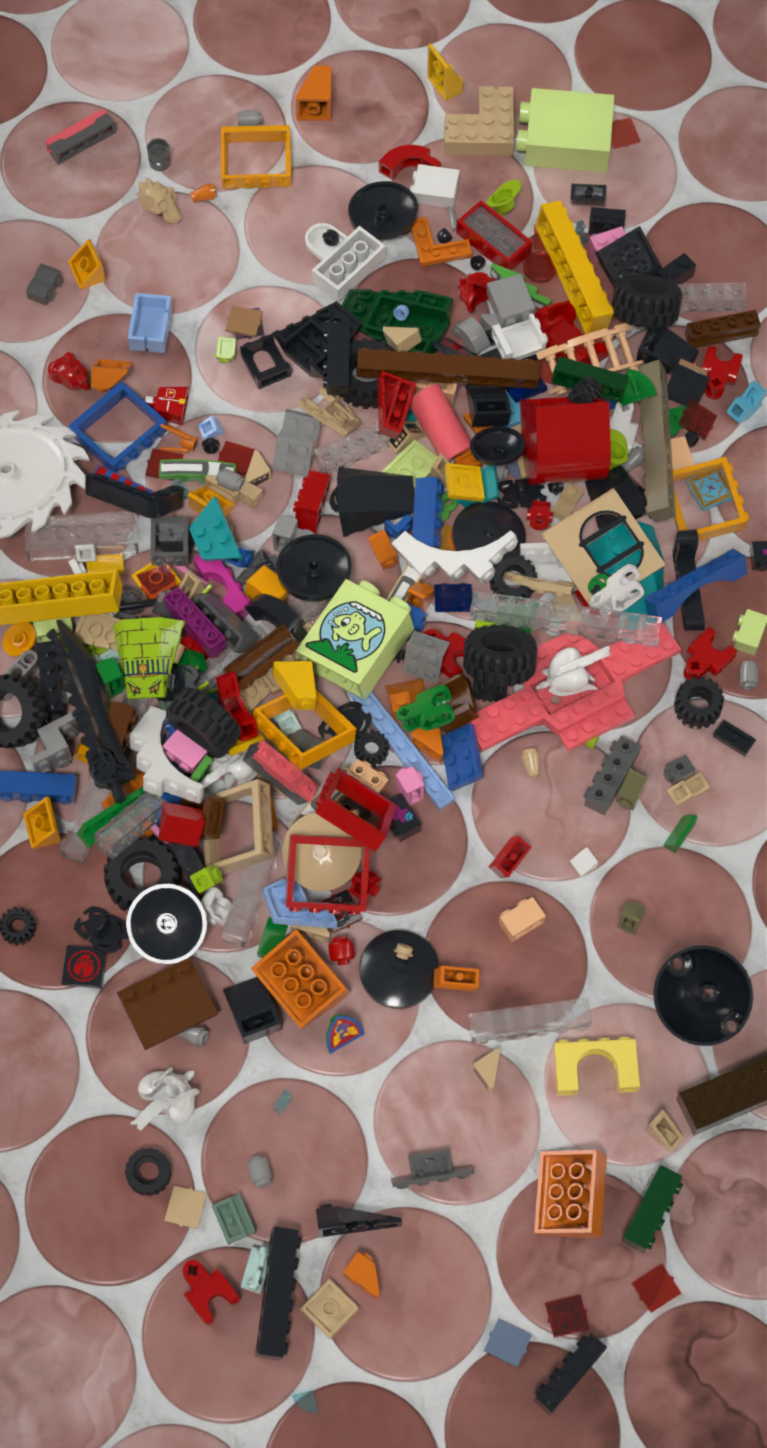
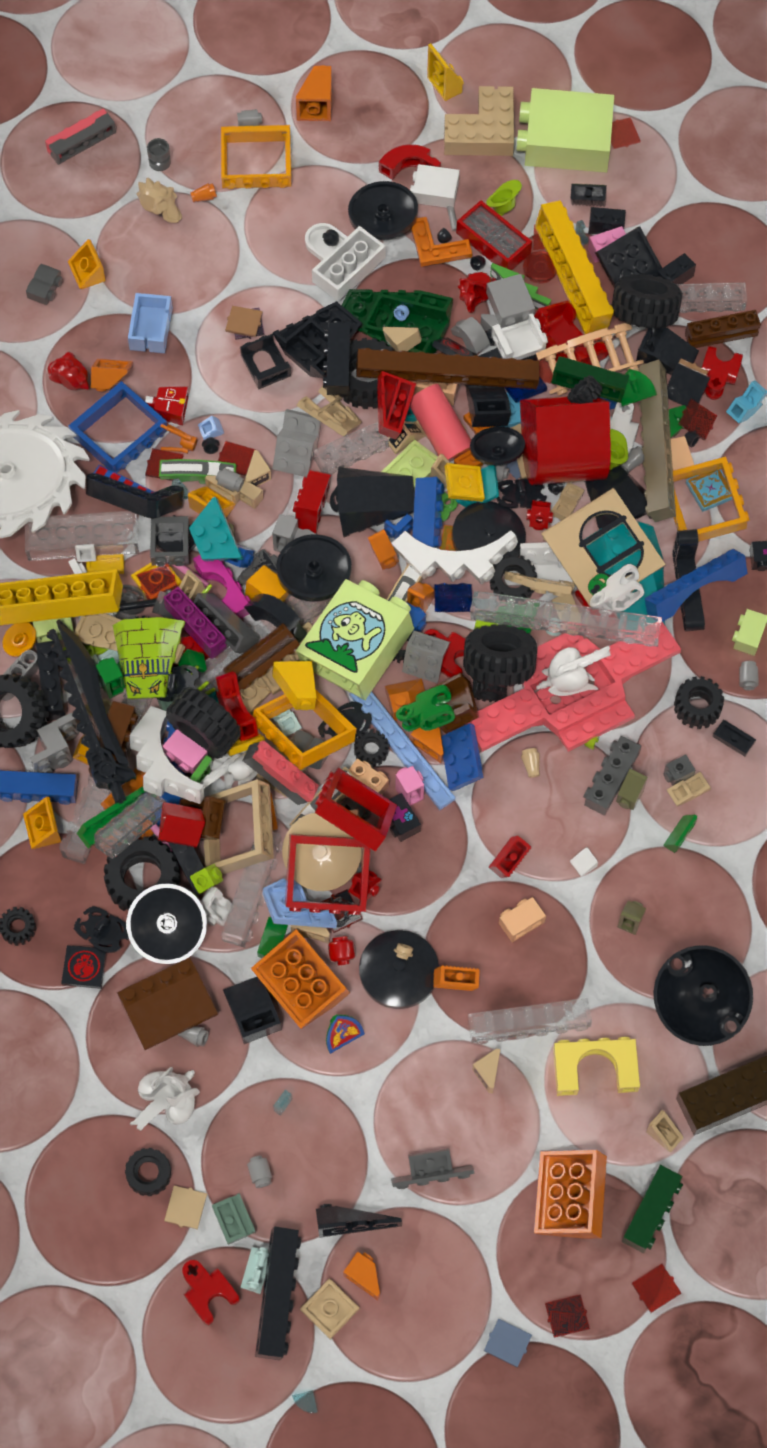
lime bracket [215,337,236,363] -> none
black brick [534,1333,607,1416] -> none
red piece [683,628,738,681] -> none

